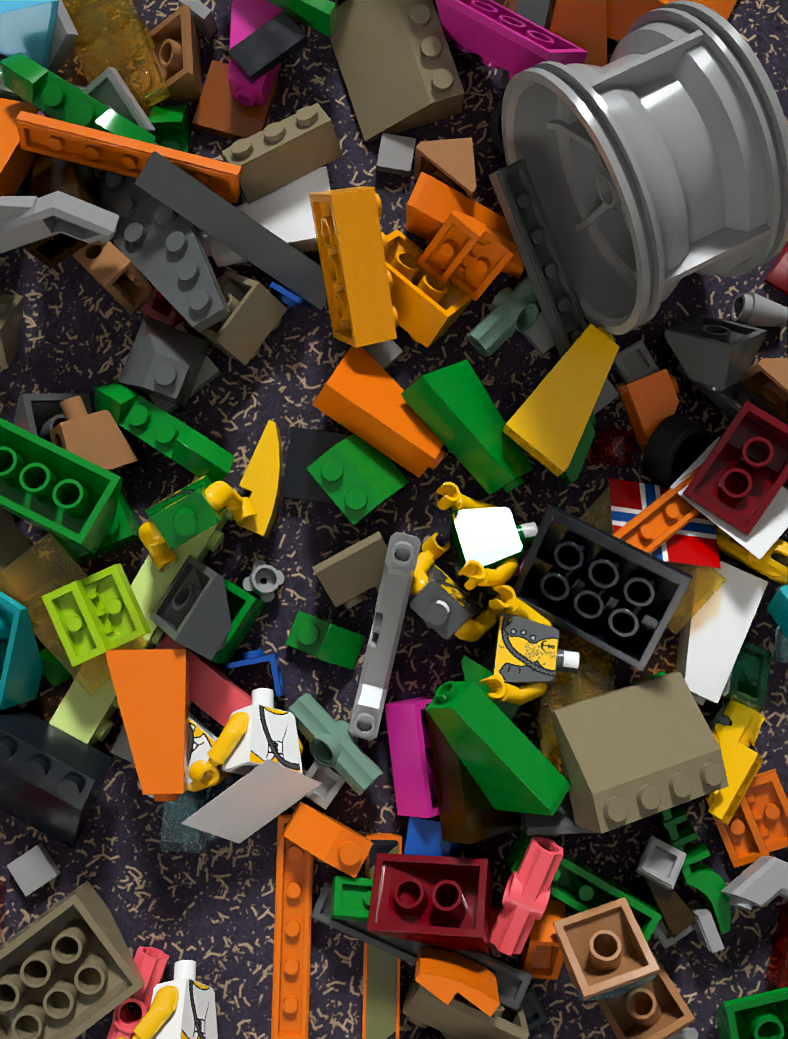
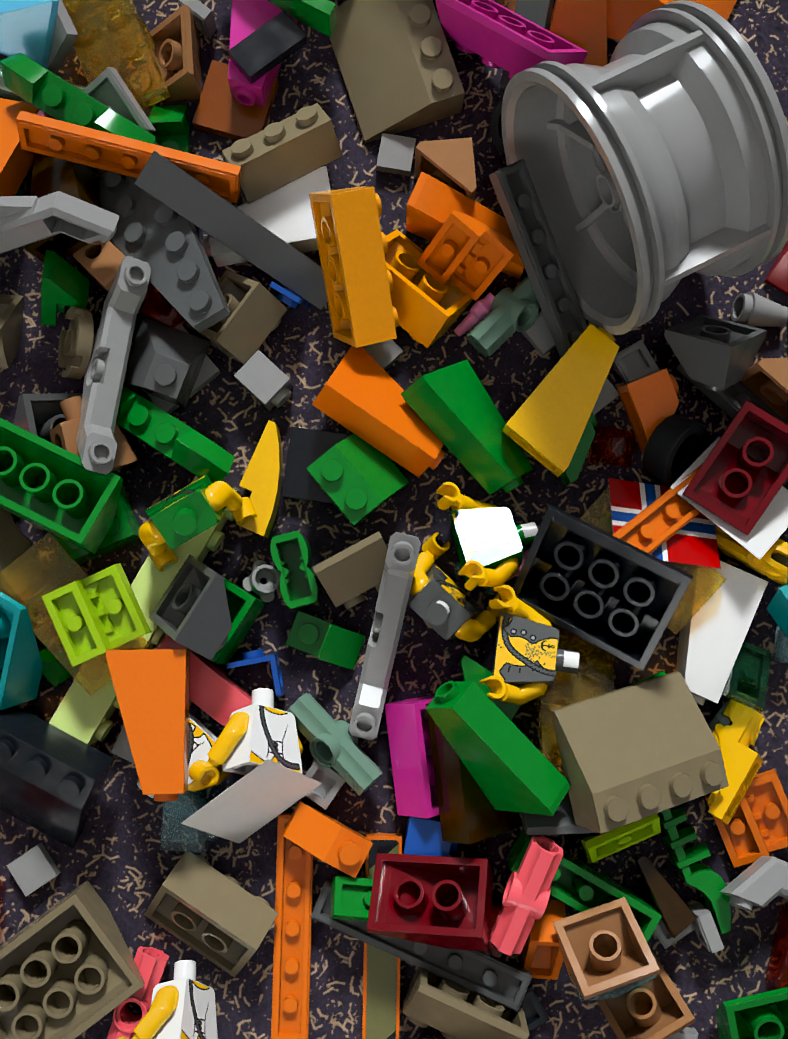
orange slope [415,947,500,1018] -> none
light grey tile [634,835,687,891] -> none
none -> green slope [41,250,90,326]
none -> dark tan tile [58,306,96,379]
none -> light grey helmet [76,256,151,475]
none -> dark tan slope [144,850,278,978]
none -> light grey brick [234,350,293,411]
none -> green brick [270,530,321,609]
none -> bright pink piece [454,292,495,337]
none -> lime slope [581,813,661,863]

